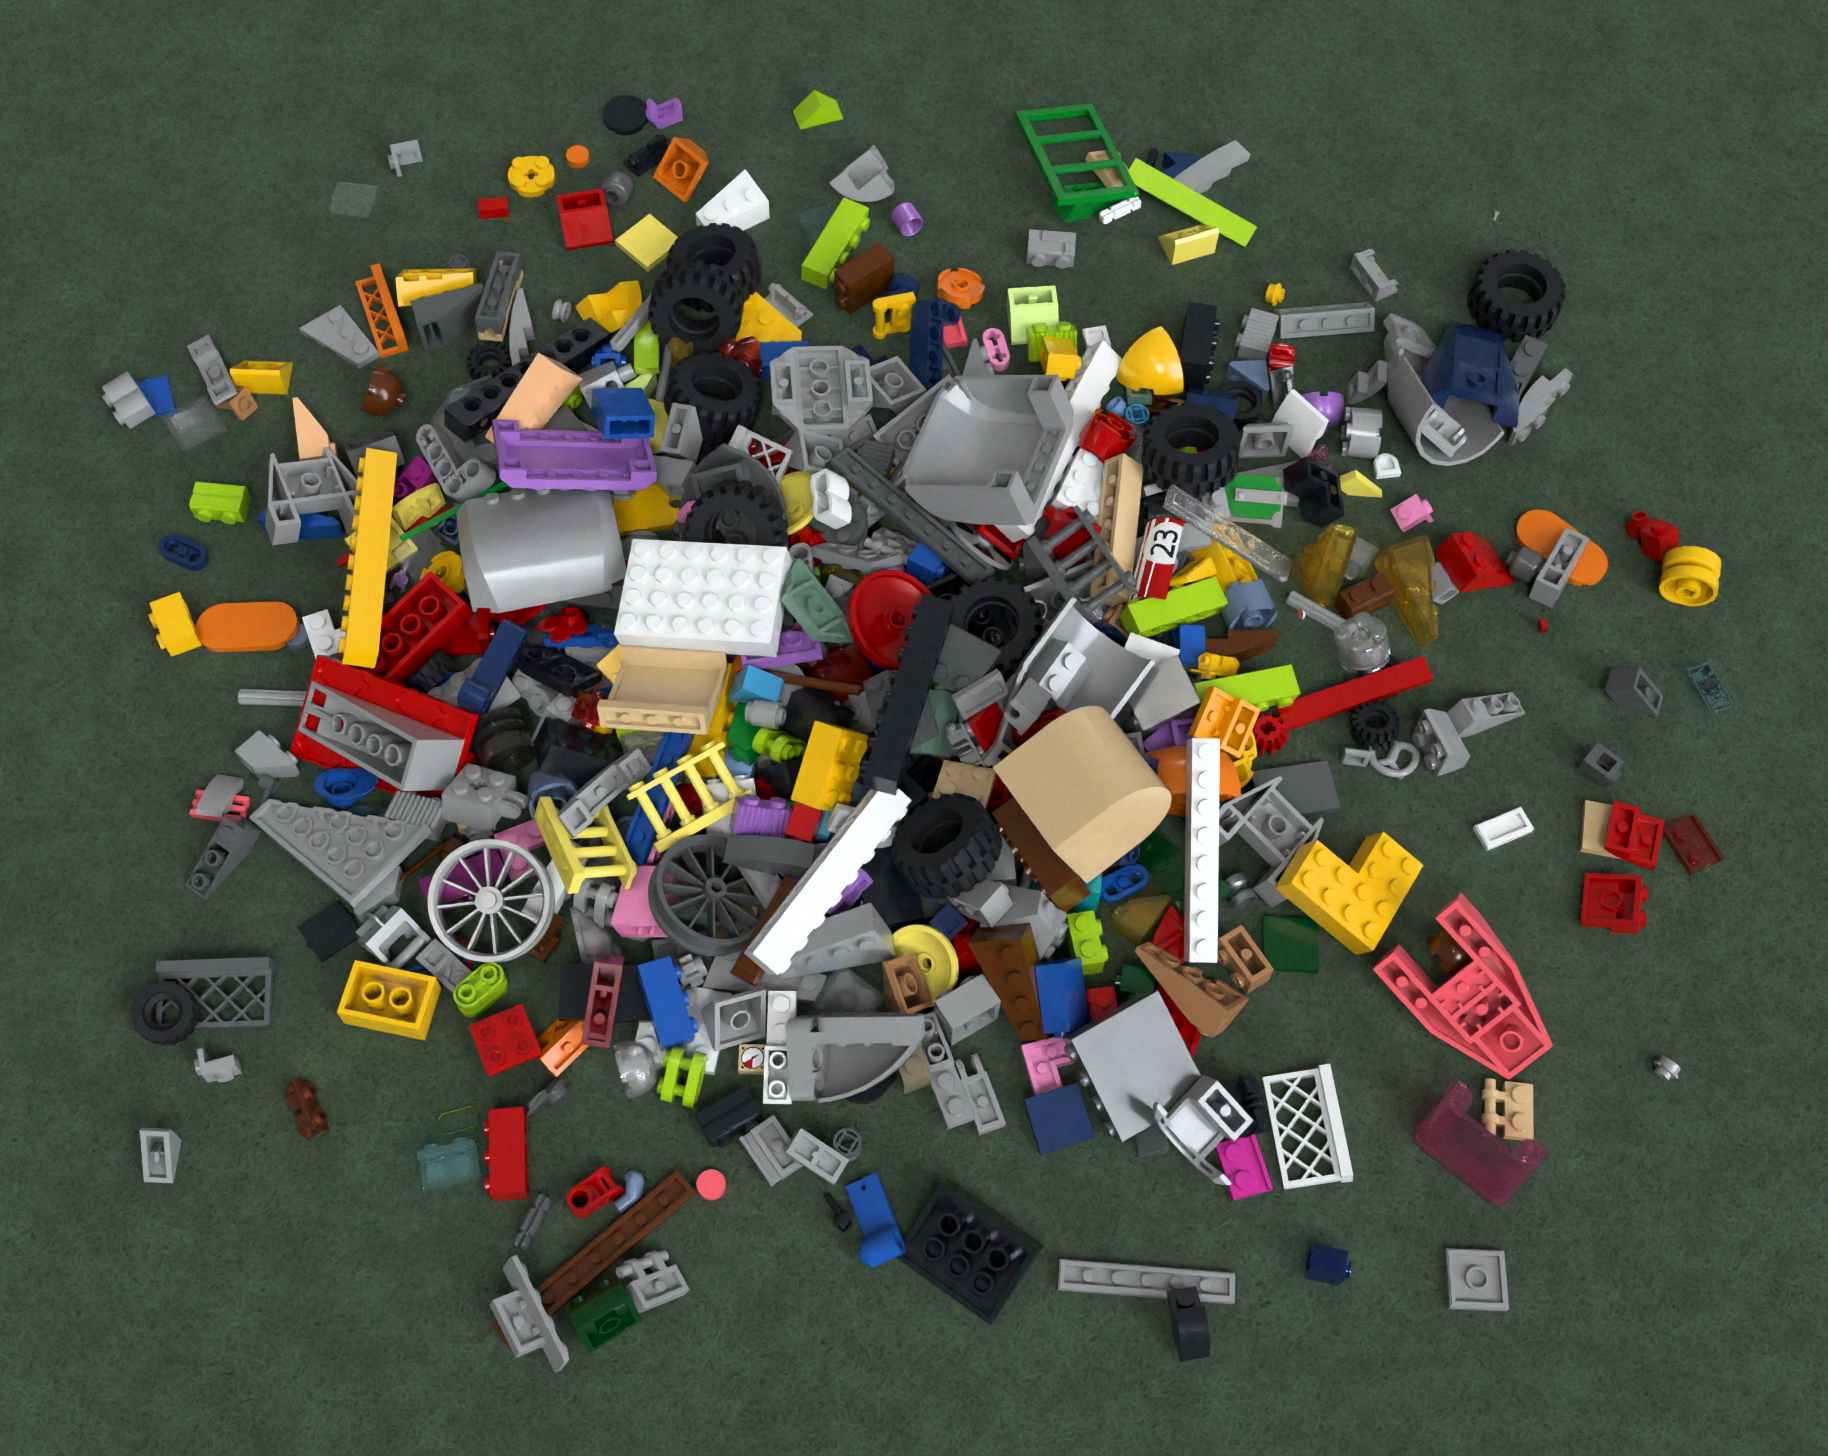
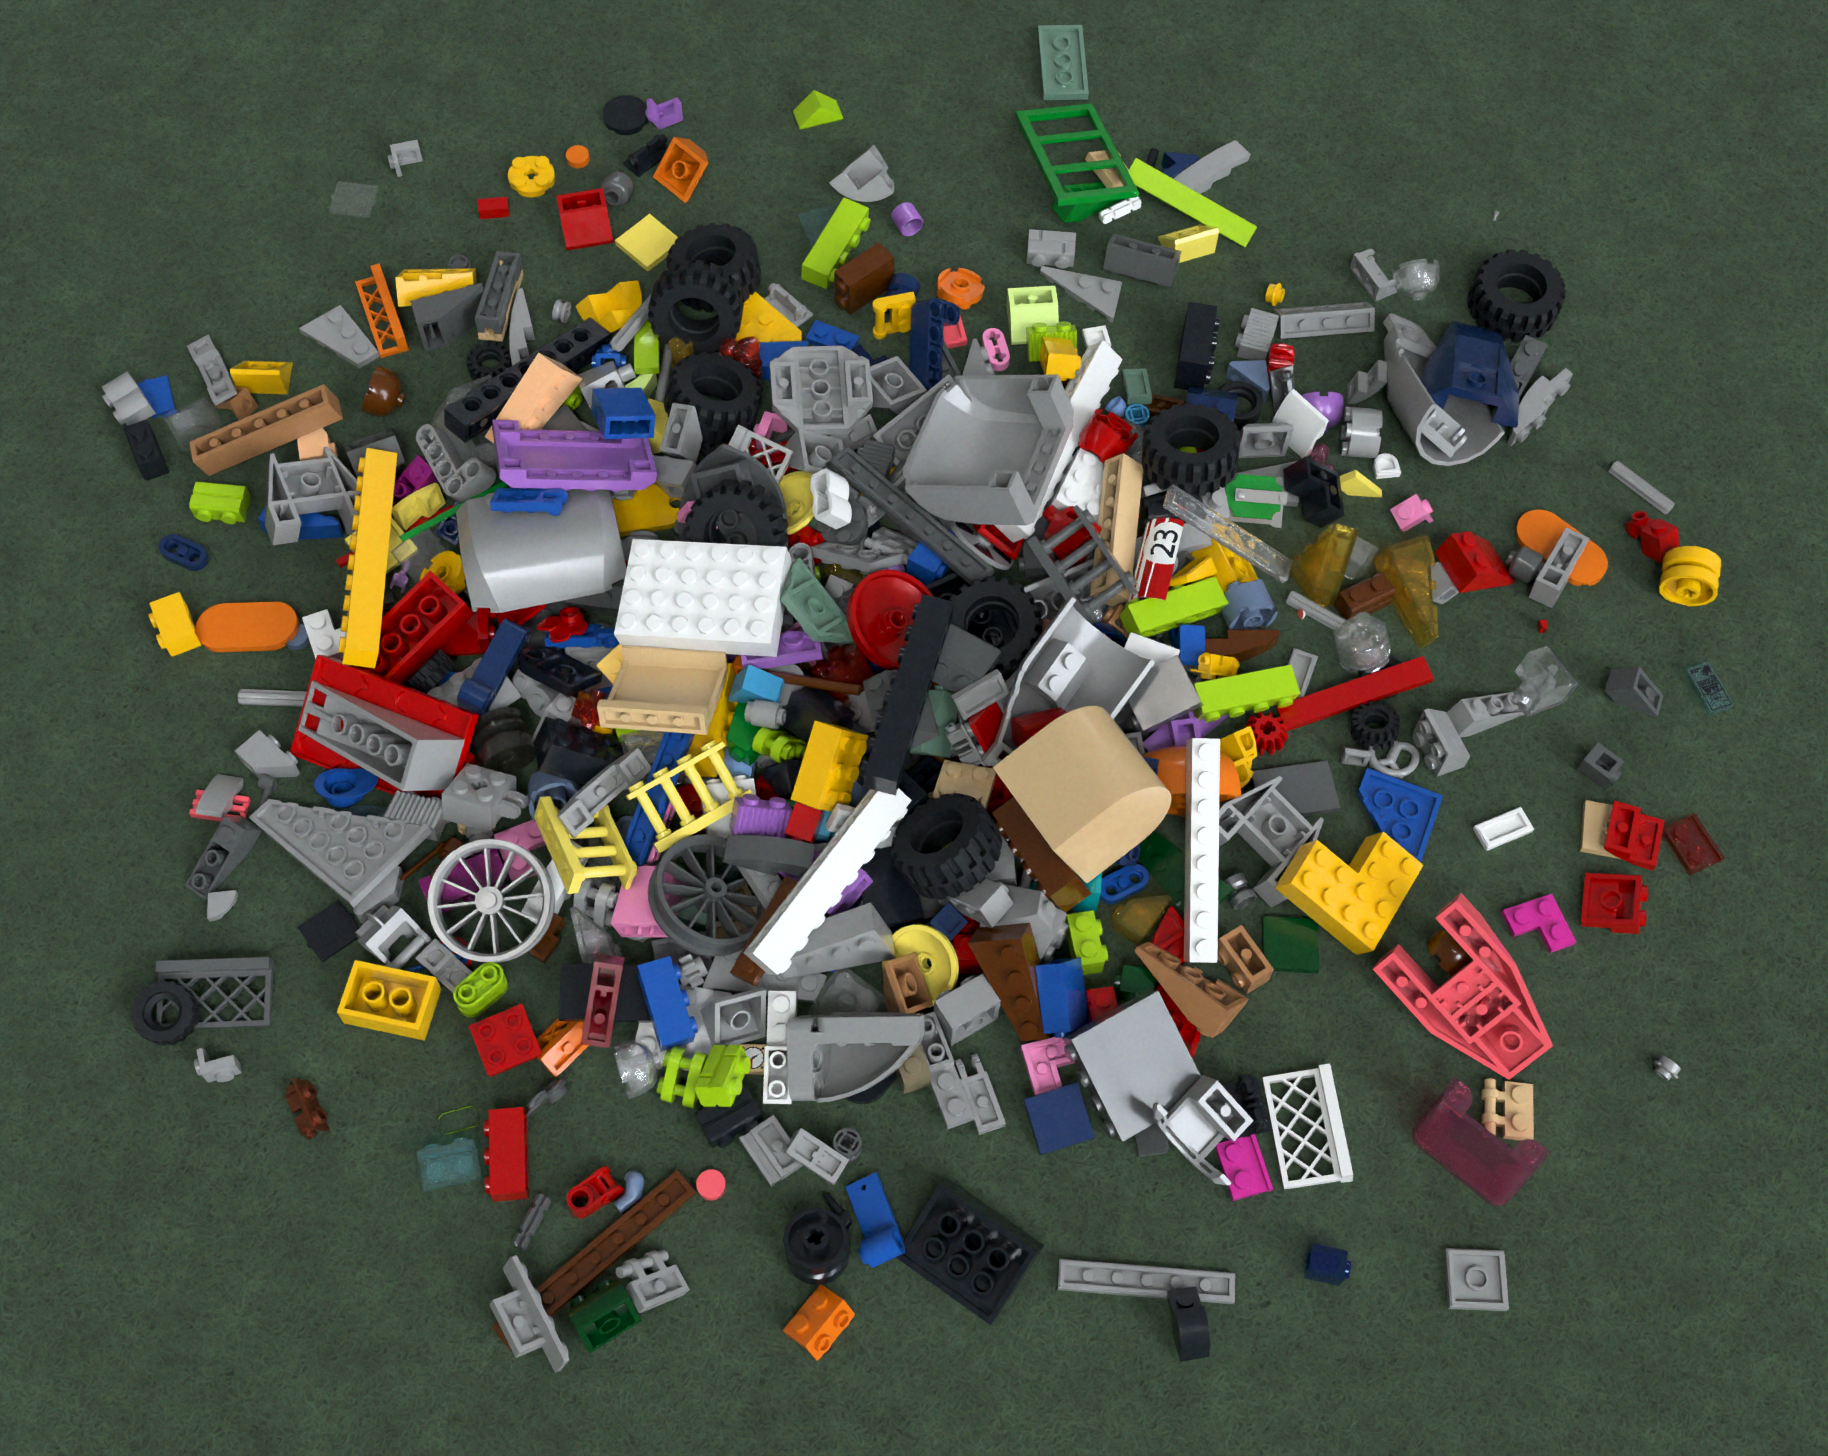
light grey slope [140,1128,182,1183] -> none
white wedge [696,169,770,231] -> none
light grey hinge [1004,676,1052,735] -> none
yellow brick [1116,326,1184,395] -> none
light orange brick [1188,686,1261,758] -> none
none -> black brick [123,420,169,481]
none -> medium nougat brick [189,384,343,476]
none -> light grey tile [207,890,238,922]
none -> blue plate [490,488,568,516]
none -> lime brick [694,1045,751,1107]
none -> bright pink bracket [753,411,788,449]
none -> orange bracket [782,1285,855,1360]
none -> black wheel [783,1208,850,1285]
none -> blue plate [805,320,859,351]
none -> sand green plate [1037,25,1089,100]
none -> light grey wing [1040,266,1122,323]
none -> dark grey brick [1103,234,1182,287]
none -> light grey tile [1288,648,1318,700]
none -> blue plate [1357,768,1443,863]
none -> clear cylinder [1391,259,1440,301]
none -> dark pink plate [1501,894,1576,953]
none -> clear brick [1511,646,1578,717]
none -> light grey axle [1609,461,1675,514]

